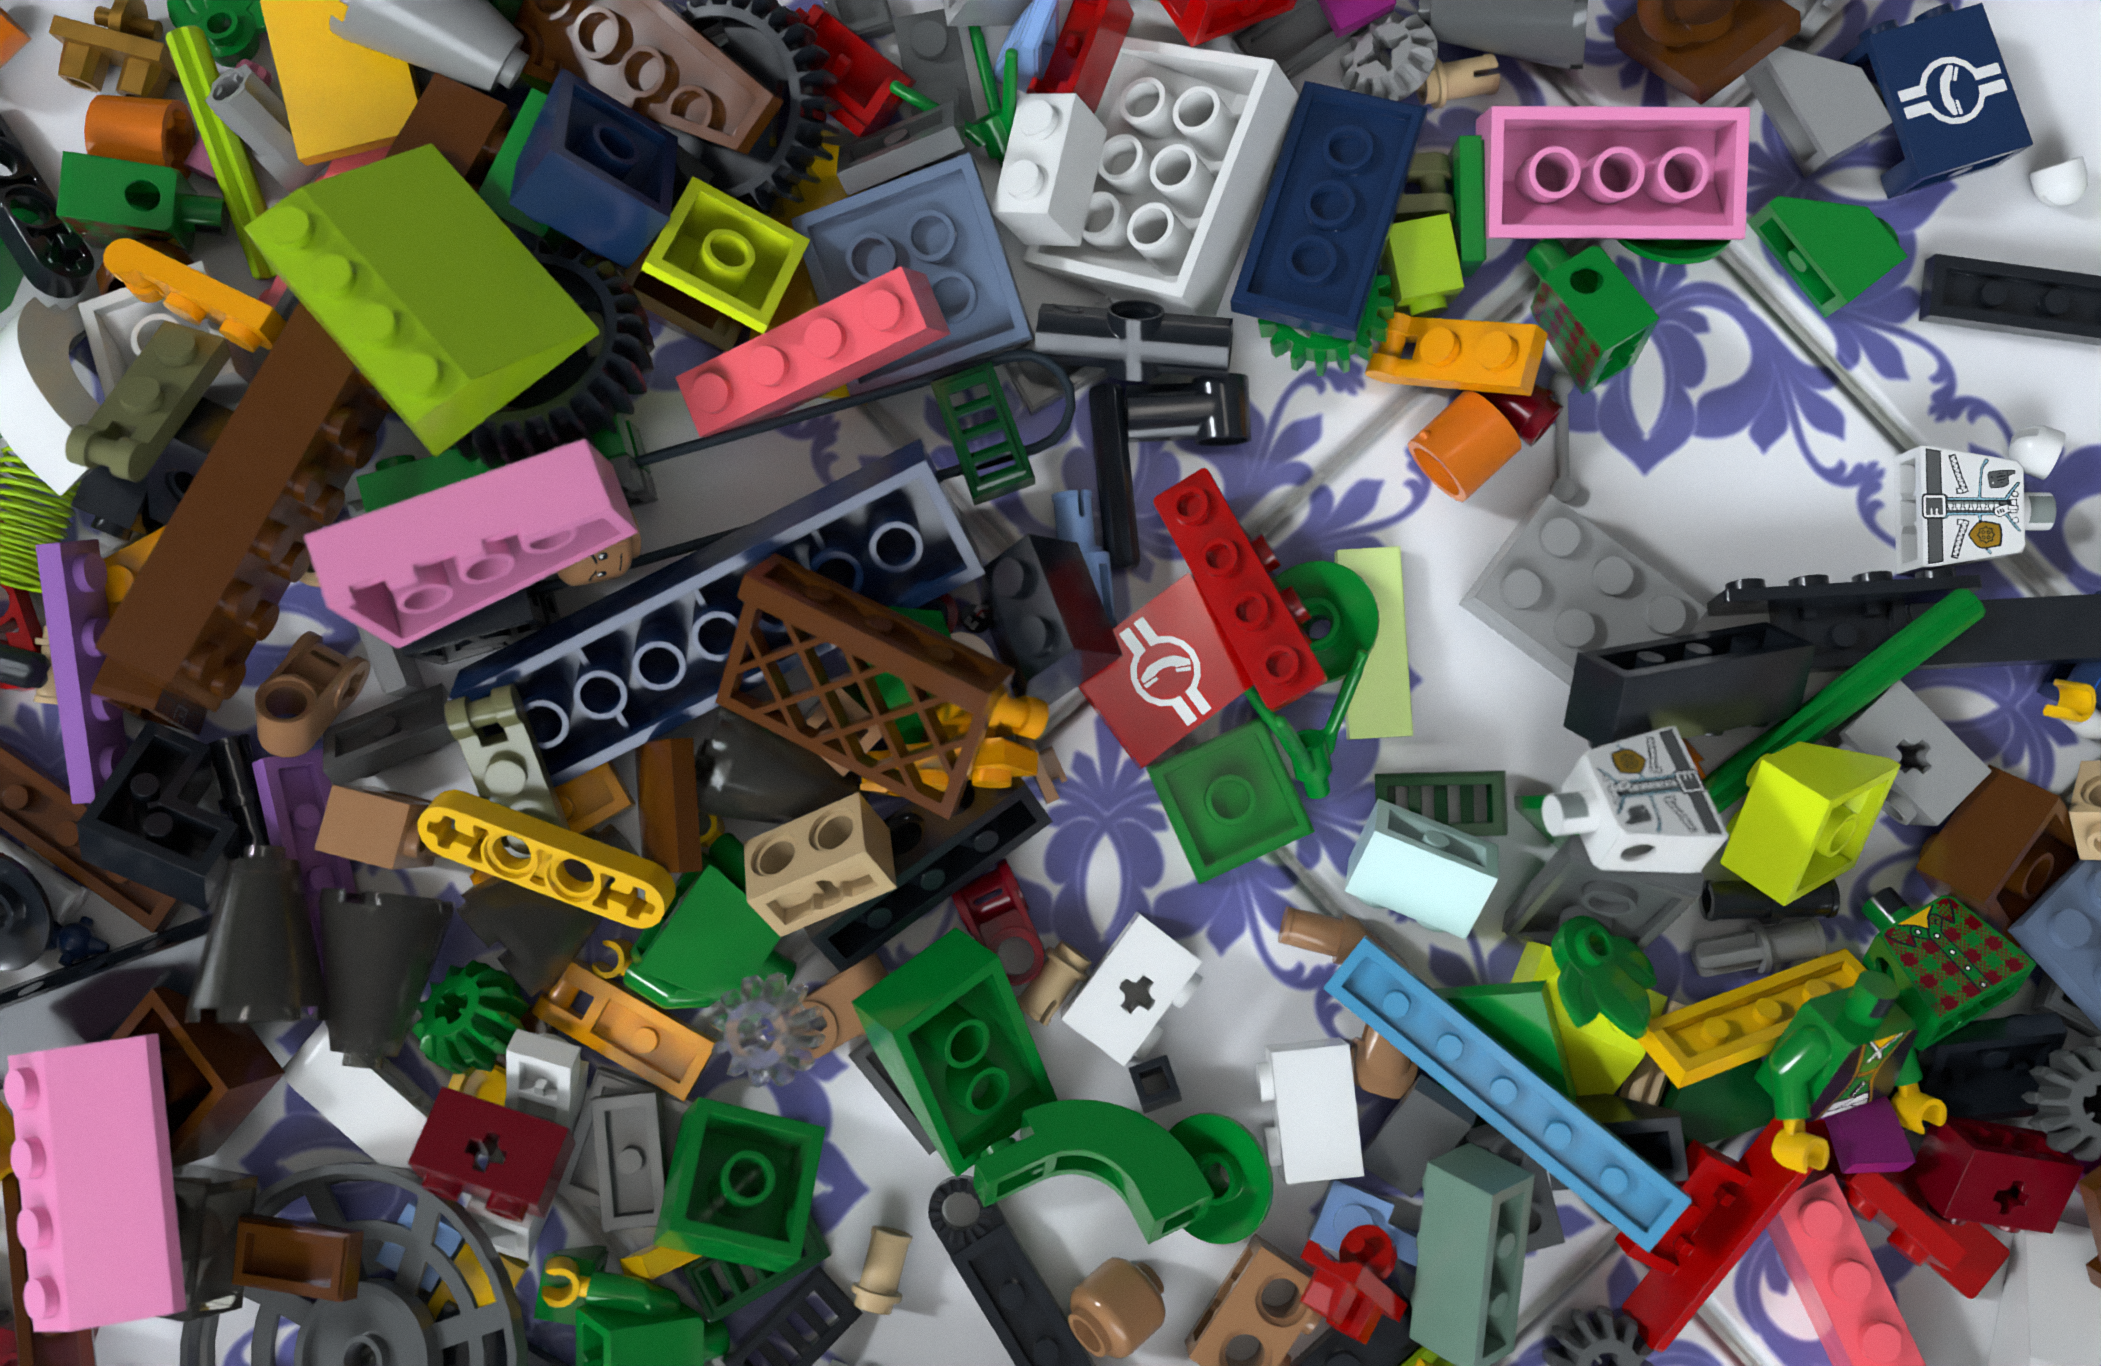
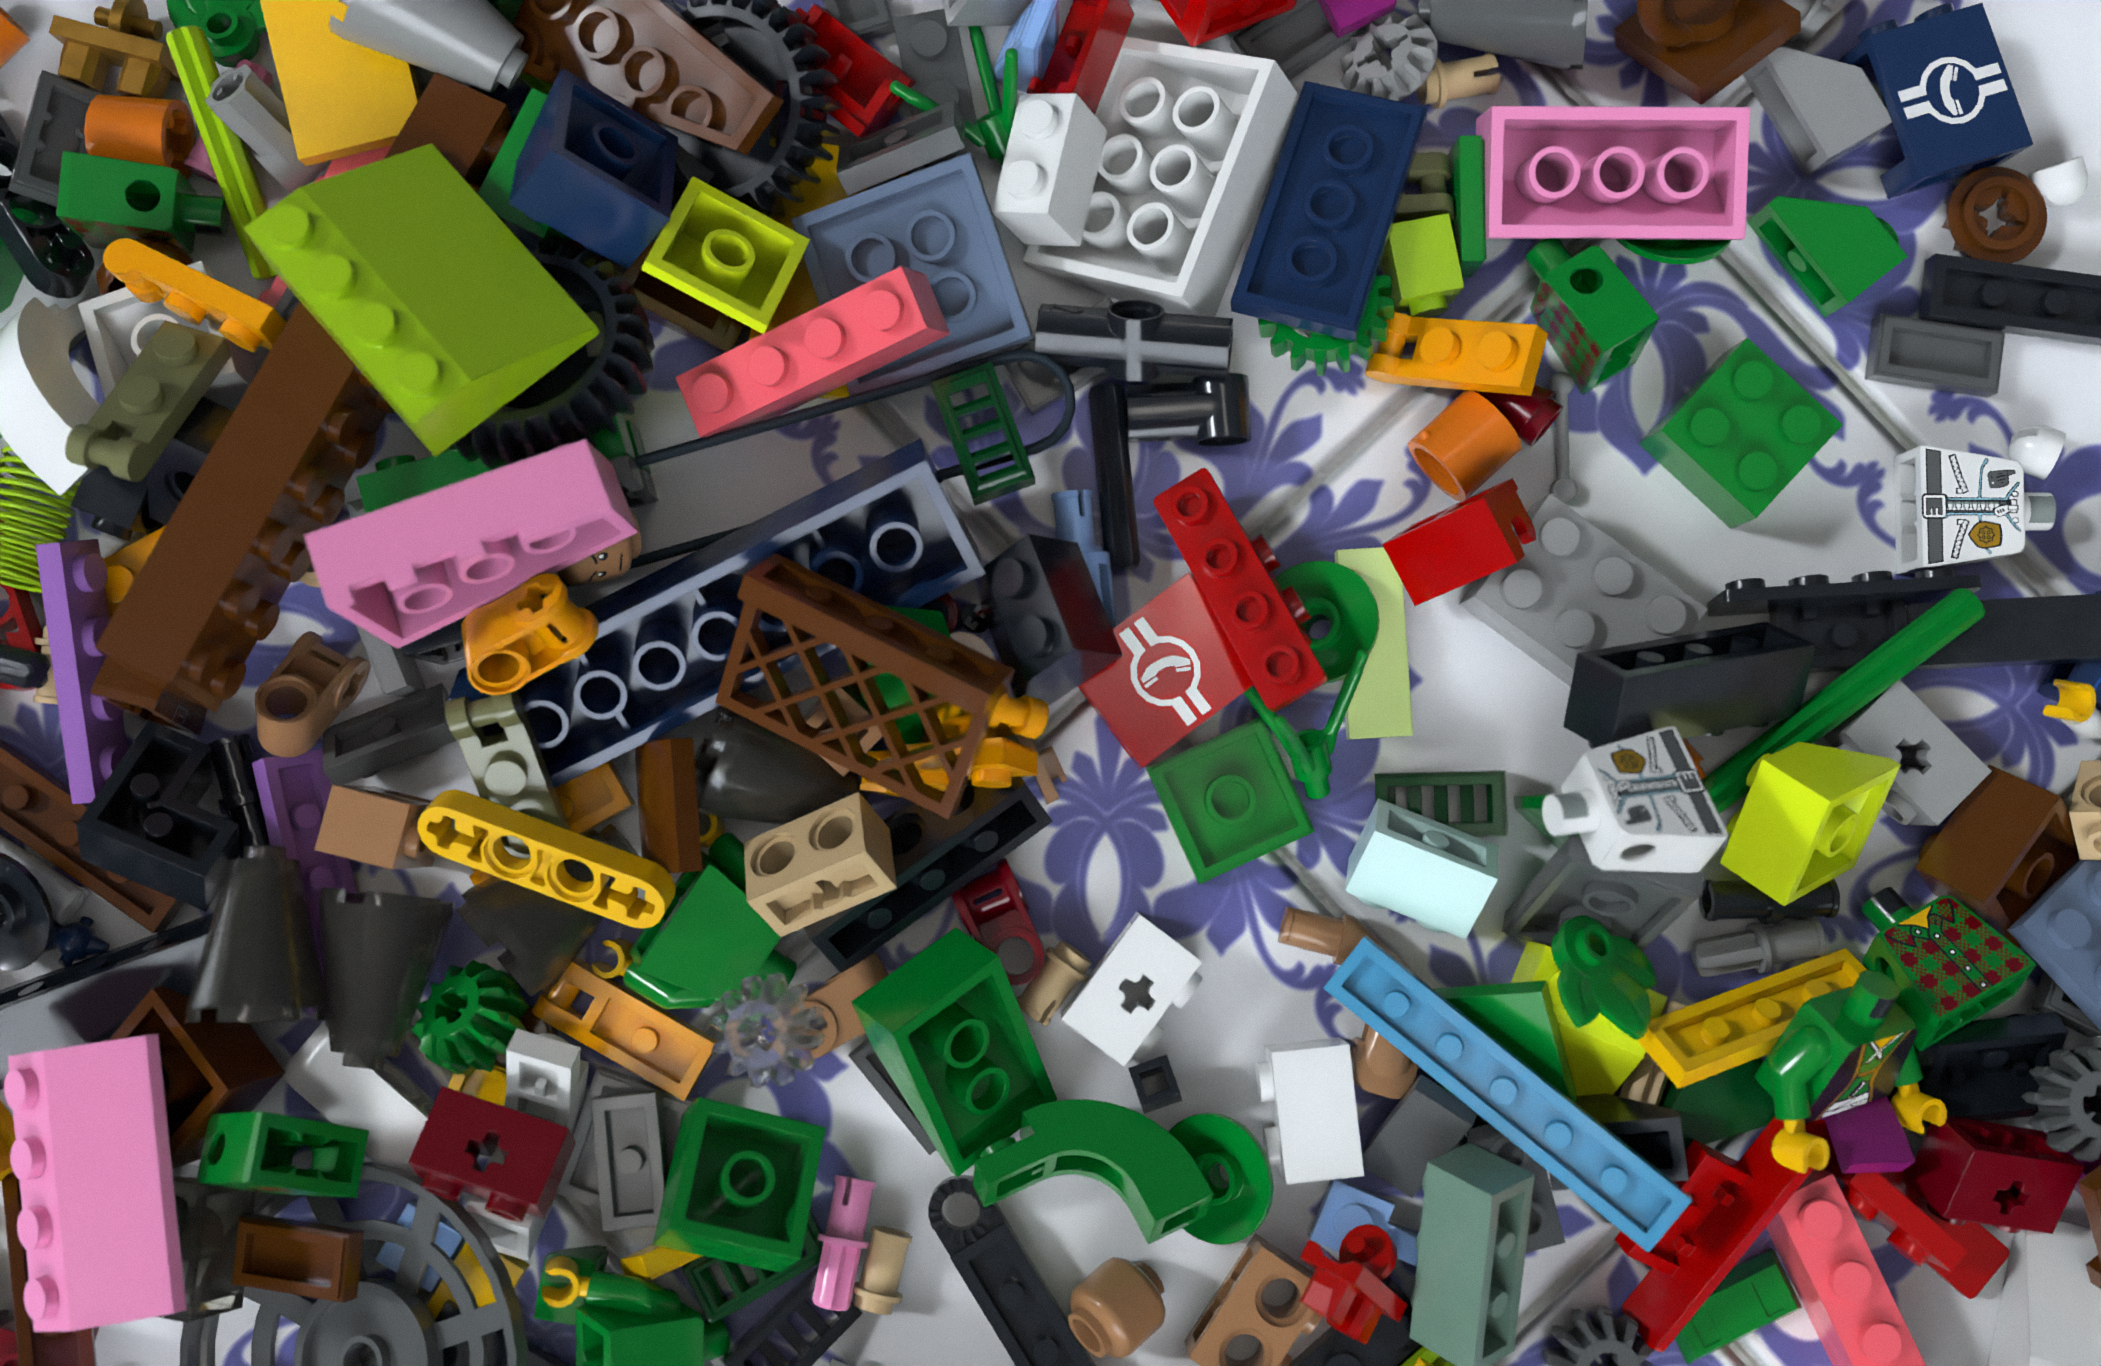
none -> dark grey plate [8,70,108,207]
none -> green torso [197,1111,369,1198]
none -> light orange piece [461,573,599,695]
none -> bright pink axle [812,1175,876,1311]
none -> red hinge [1382,478,1536,606]
none -> green brick [1639,337,1843,529]
none -> green tile [1675,1248,1802,1364]
none -> dark grey tile [1865,313,2005,398]
none -> reddish brown gear [1942,166,2047,264]

